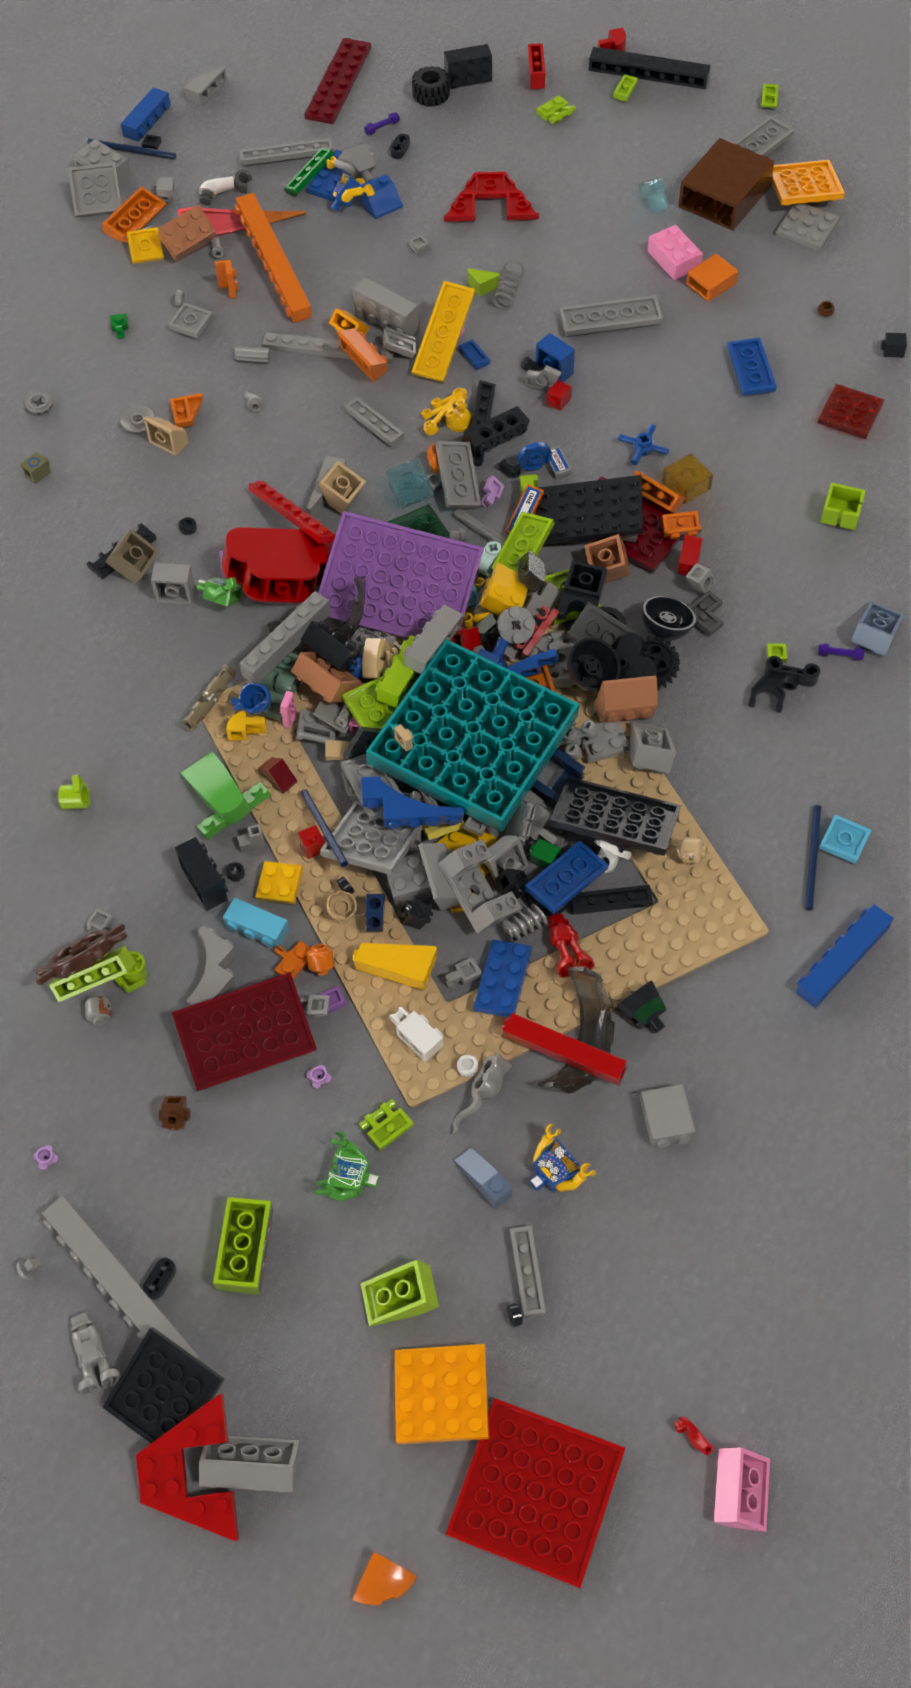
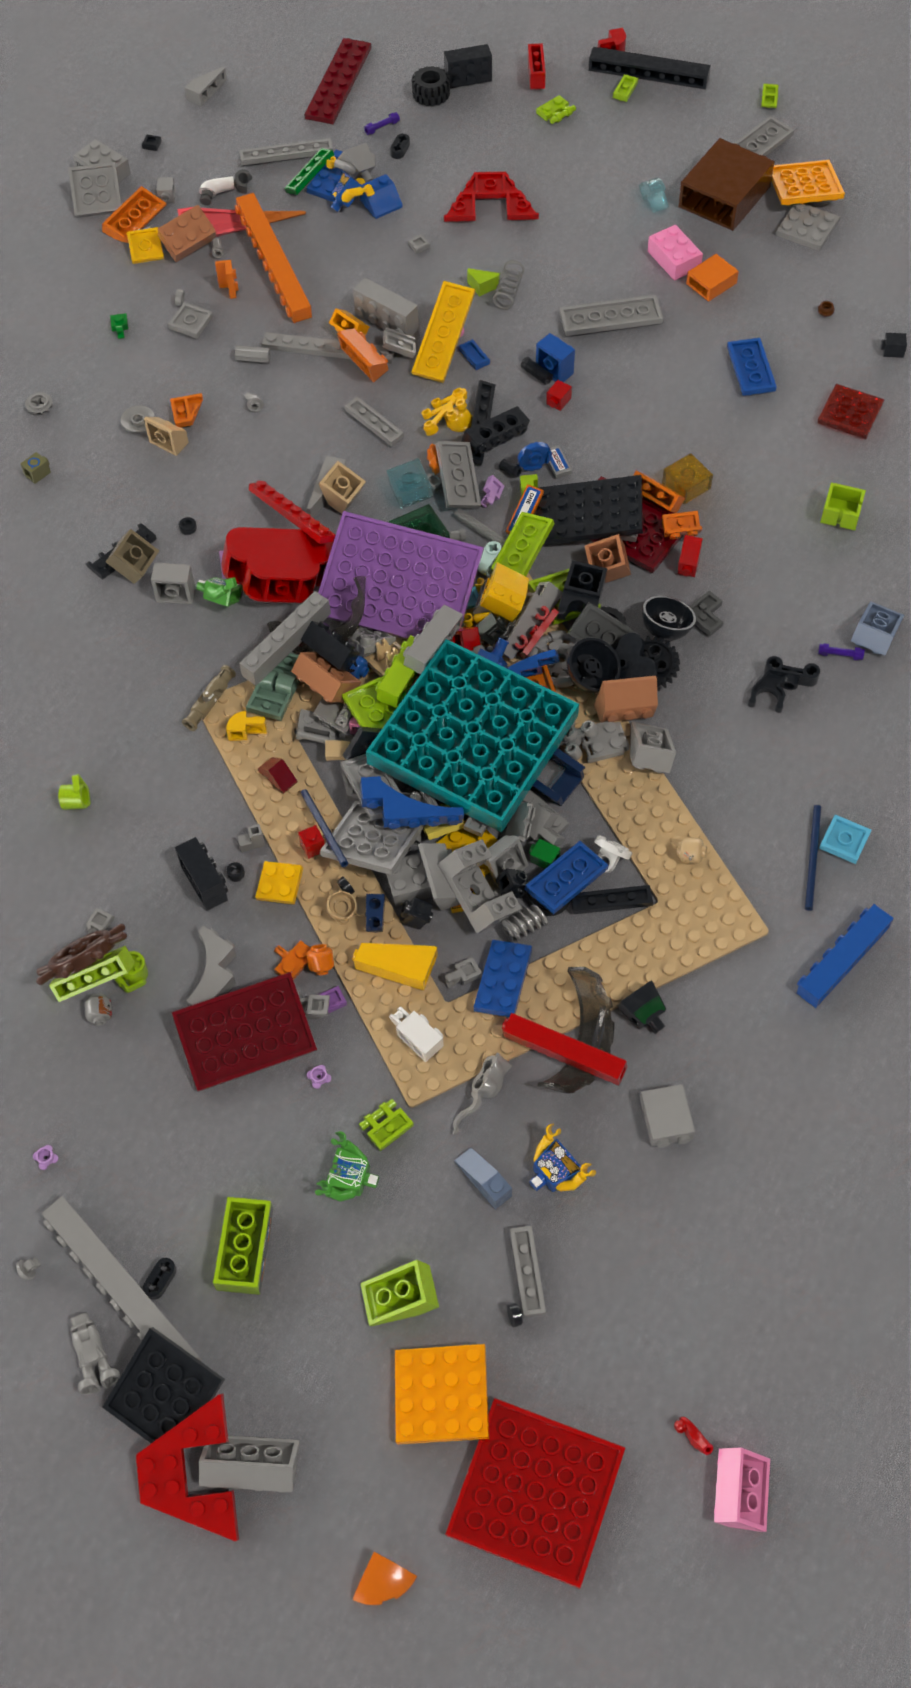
dark blue piece [87,138,176,159] -> none
blue brick [121,87,171,142] -> none
reddish brown brick [159,1096,190,1131] -> none
bright green slope [181,751,271,840] -> none
medium azure brick [223,898,289,947] -> none
blue hat [231,683,271,714] -> none
bright pink plate [280,691,297,729] -> none
tan slope [362,638,385,679] -> none
tan plate [394,724,413,752] -> none
white tile [457,1055,478,1077] -> none
light grey plate [497,606,535,644] -> none
clear smoke brick [518,551,546,592] -> none
light grey tile [524,365,562,389] -> none
red piece [548,914,594,978] -> none
black plate [549,776,681,856] -> none
blue bar [618,424,669,465] -> none
light grey brick [686,563,716,594] -> none
lime plate [767,643,787,663] -> none

